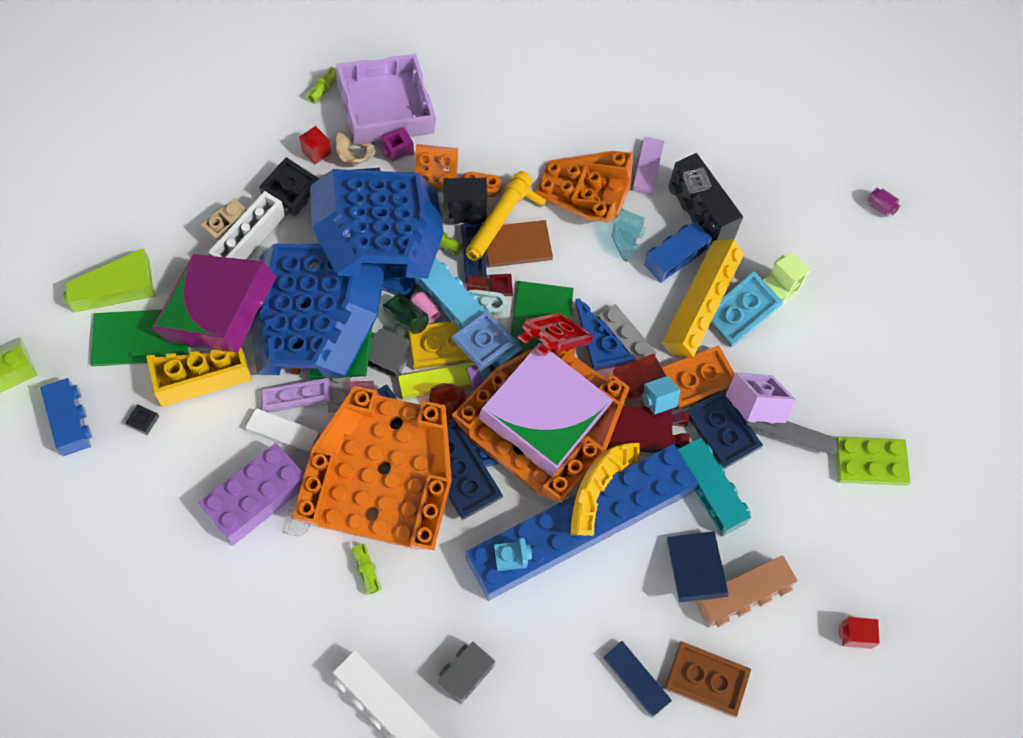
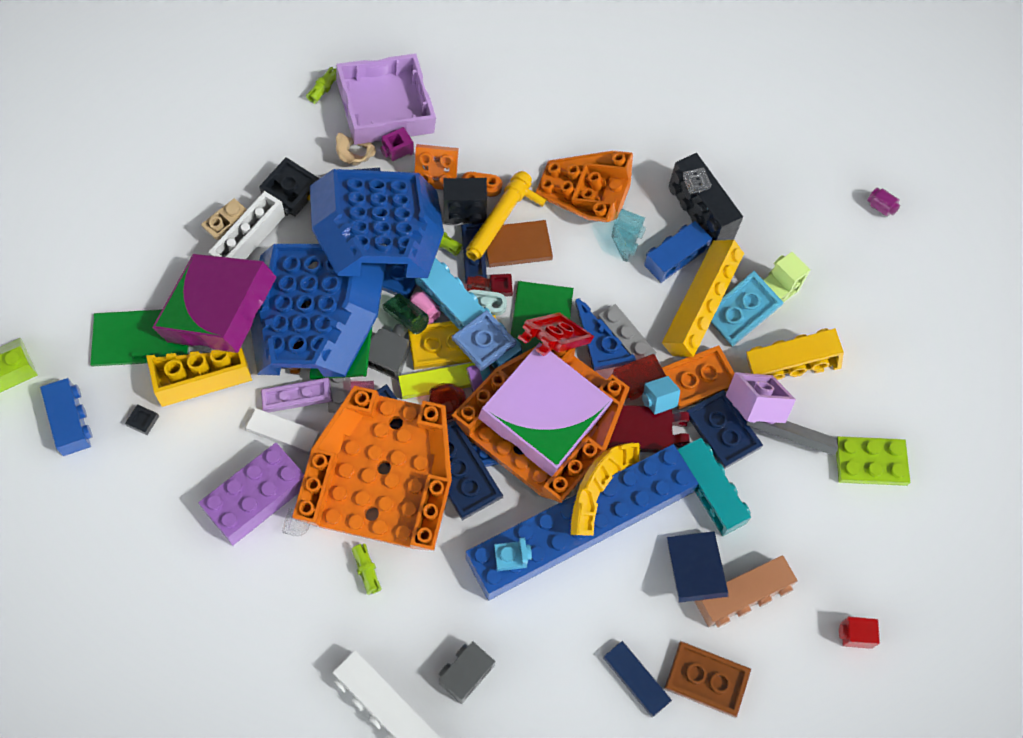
lime slope [63,249,155,312] -> none
red brick [299,126,331,164] -> none
lavender tile [632,137,664,195] -> none
none -> yellow wedge [747,328,844,380]

